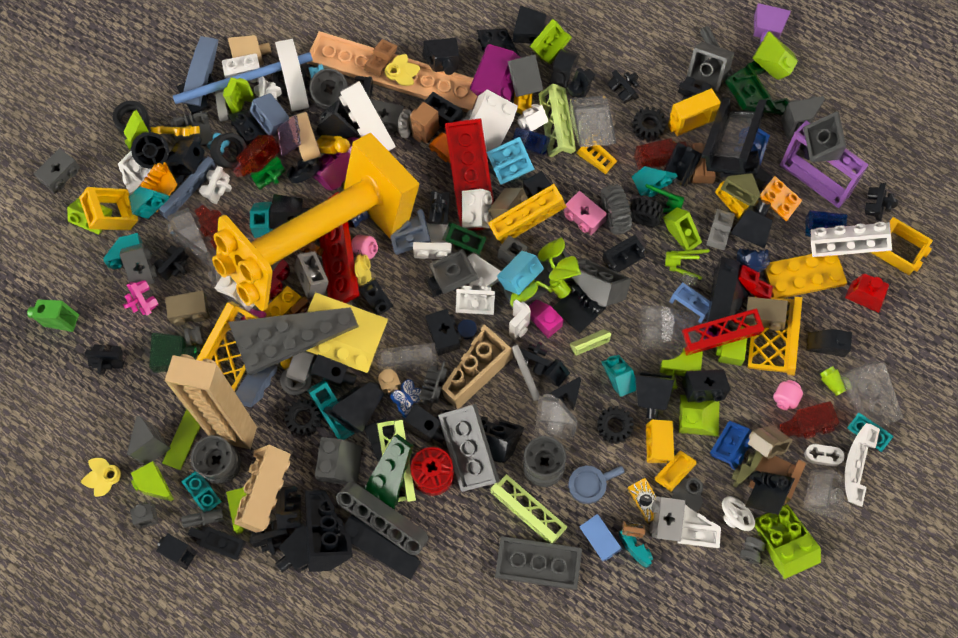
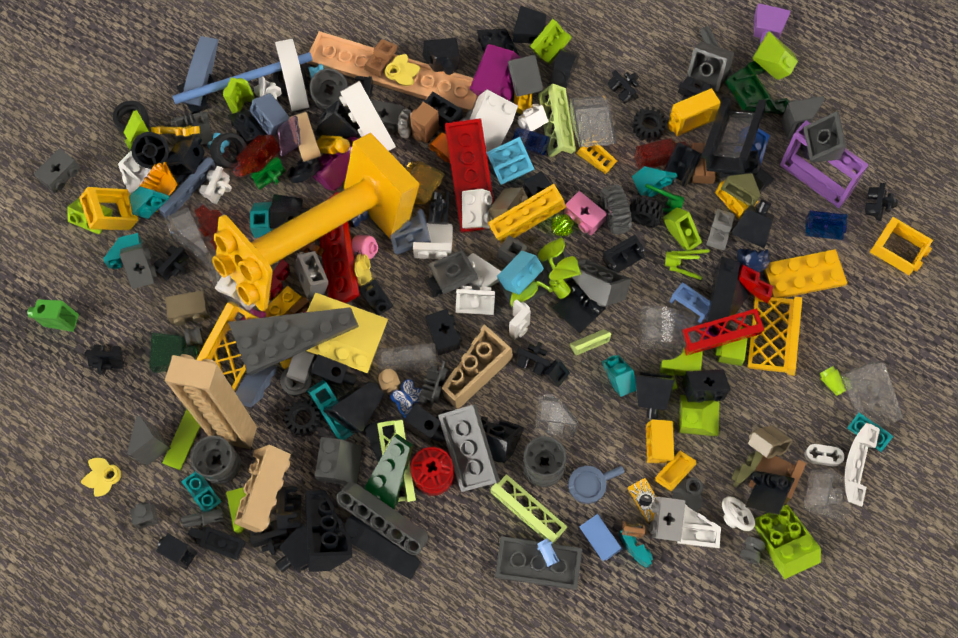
dark pink hips [123,280,159,316] -> none
lime slope [131,461,174,501] -> none
light grey beam [215,89,230,122] -> none
white bracket [222,54,260,83] -> none
tan torso [228,35,272,66] -> none
dark green brick [442,223,487,255] -> none
dark blue tile [458,319,477,339] -> none
light grey bar [511,344,541,401] -> none
dark pink slope [529,299,563,338] -> none
black slope [545,377,581,411] -> none
black hips [567,68,595,103] -> none
black tyre [597,406,634,444] -> none
clear plate [680,273,698,288] -> none
blue bracket [710,421,751,470] -> none
dark tan brick [745,297,788,331] -> none
light orange hinge [759,176,802,221] -> none
bright pink head [773,380,803,410] -> none
clear red hinge [779,401,840,439] -> none
black slope [806,329,852,357] -> none
white brick [811,222,892,257] -> none
red torso [845,274,889,313] -> none
none -> clear yellow slope [405,161,445,204]
none -> light blue pin [537,539,559,567]
none -> clear neon green gear [551,214,574,237]

